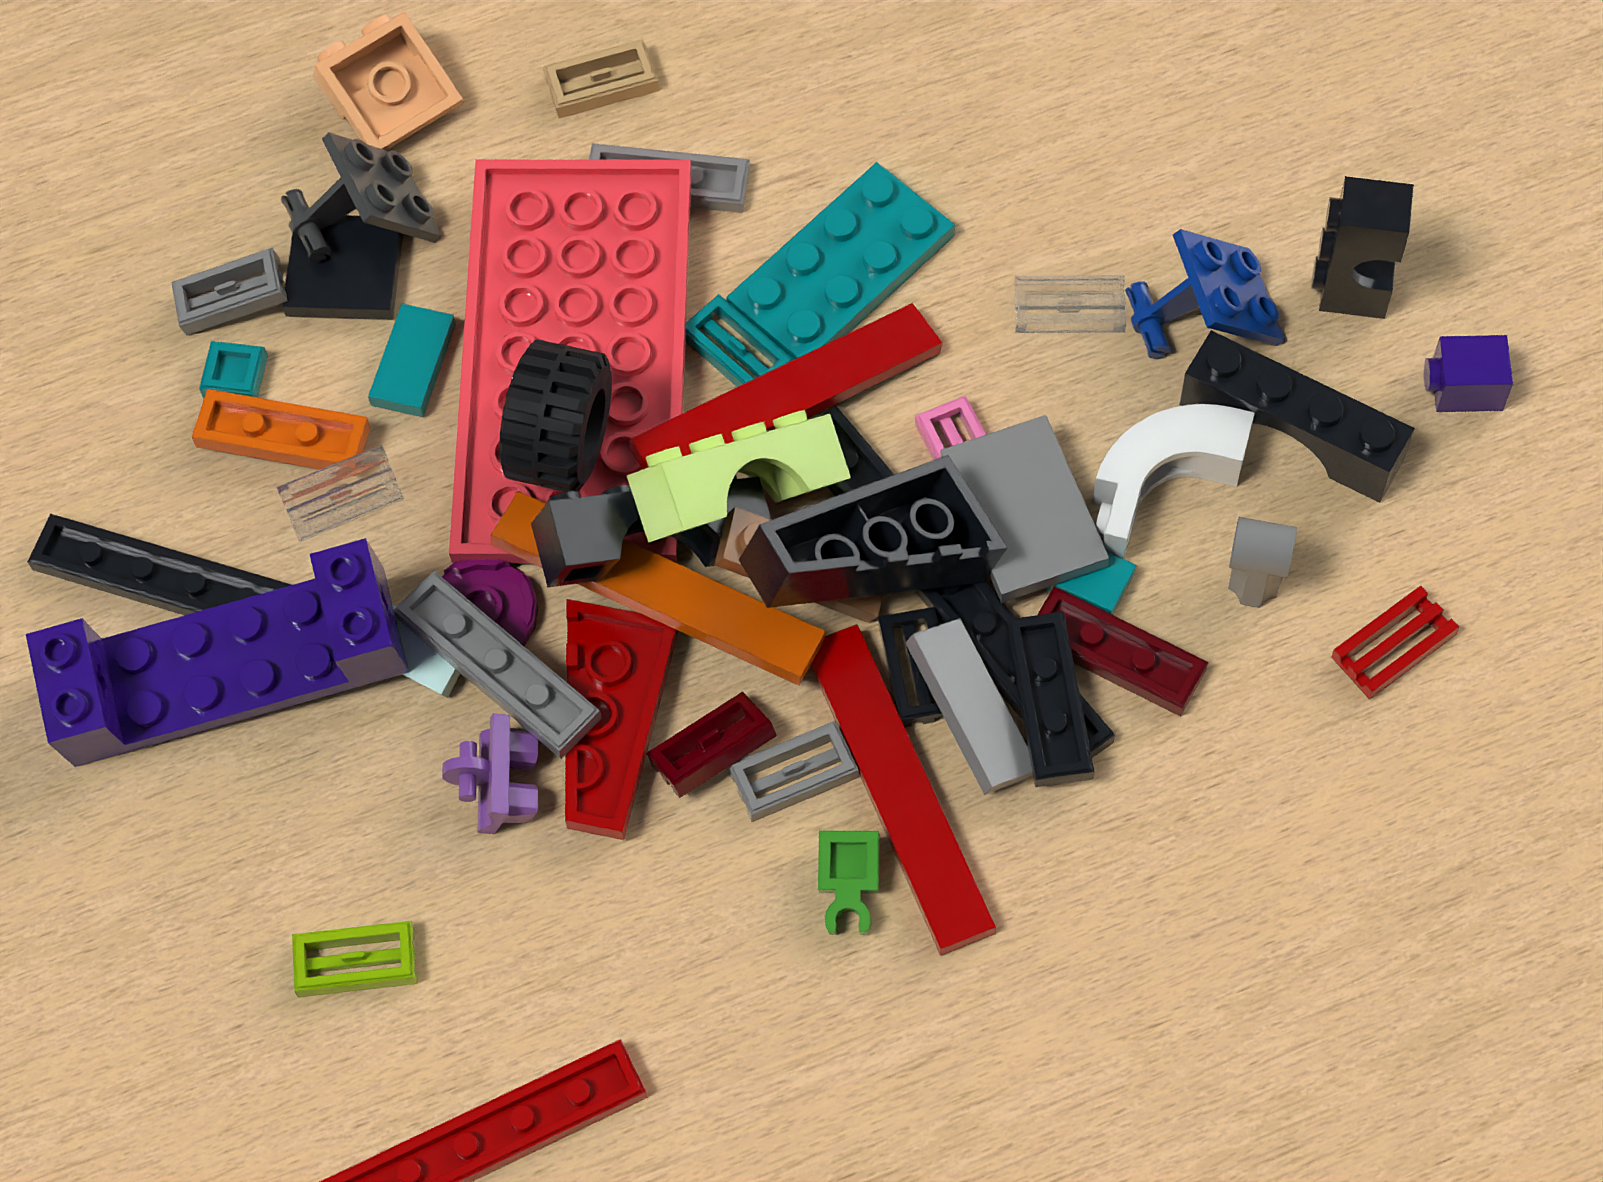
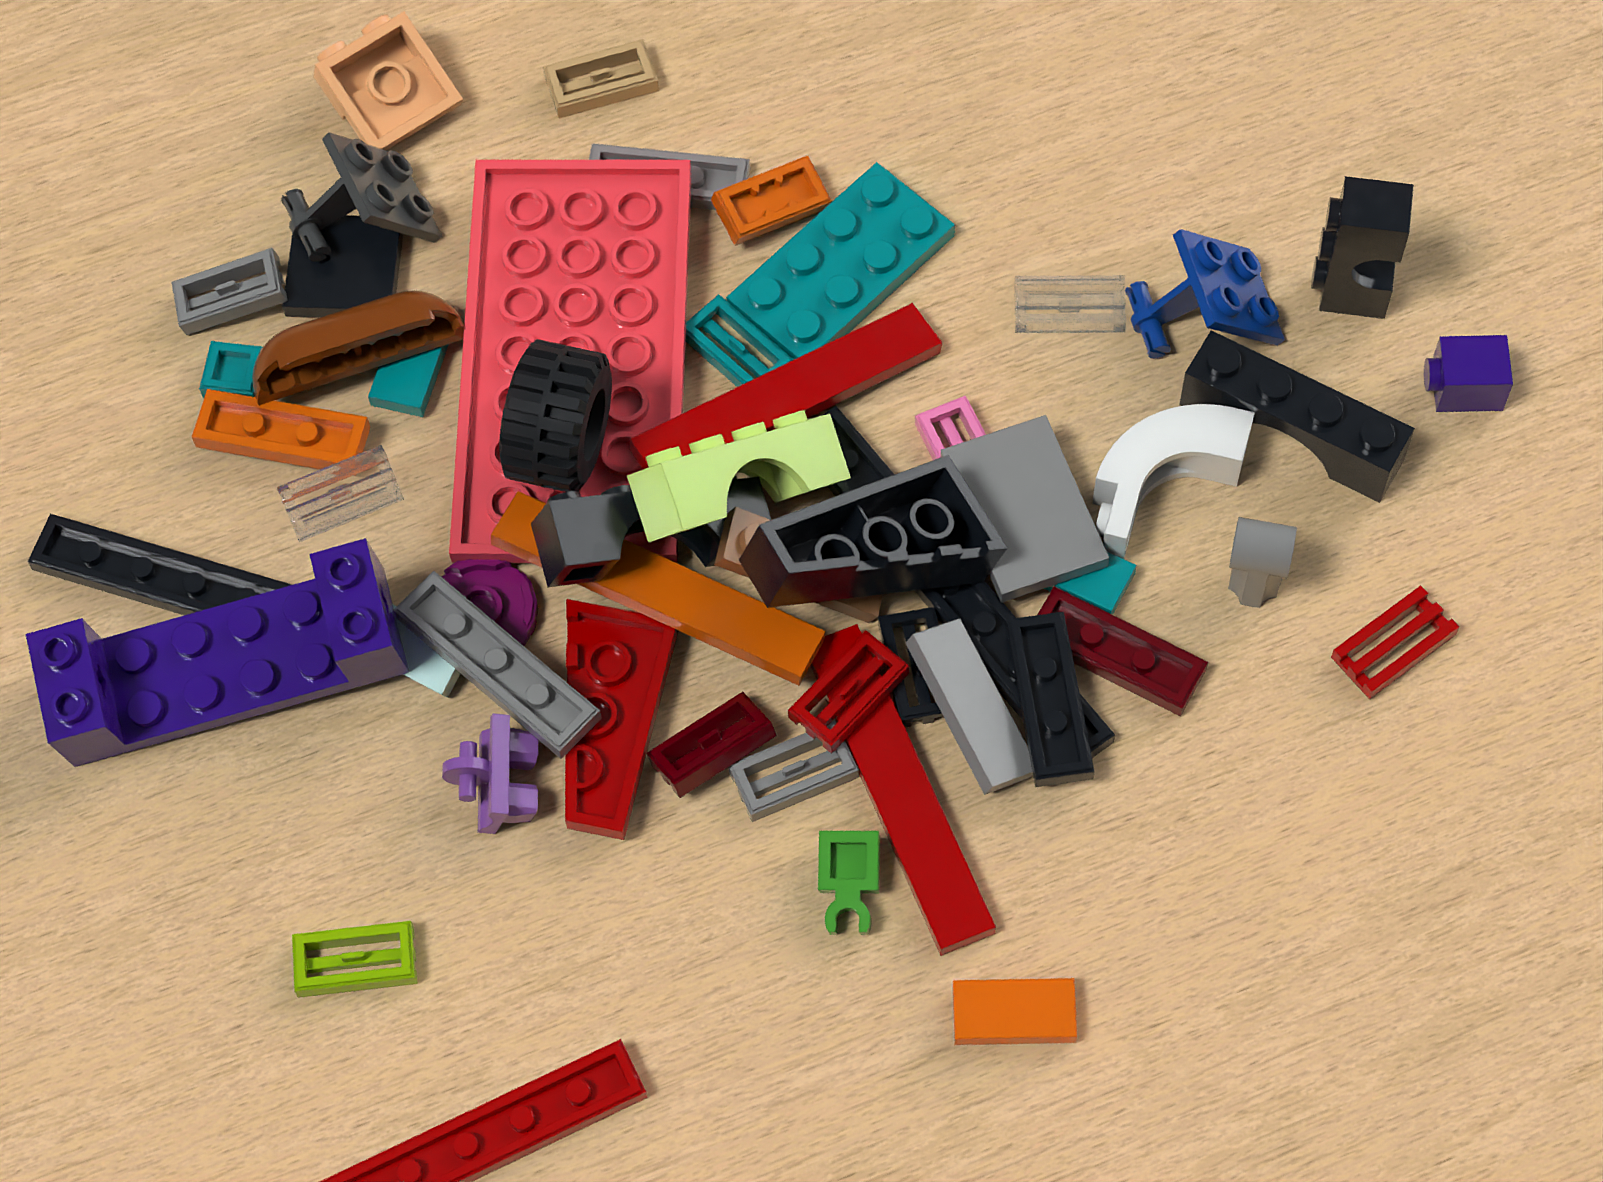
none -> dark orange brick [252,290,465,406]
none -> orange plate [711,155,832,246]
none -> red tile [788,630,909,754]
none -> orange tile [953,978,1077,1045]

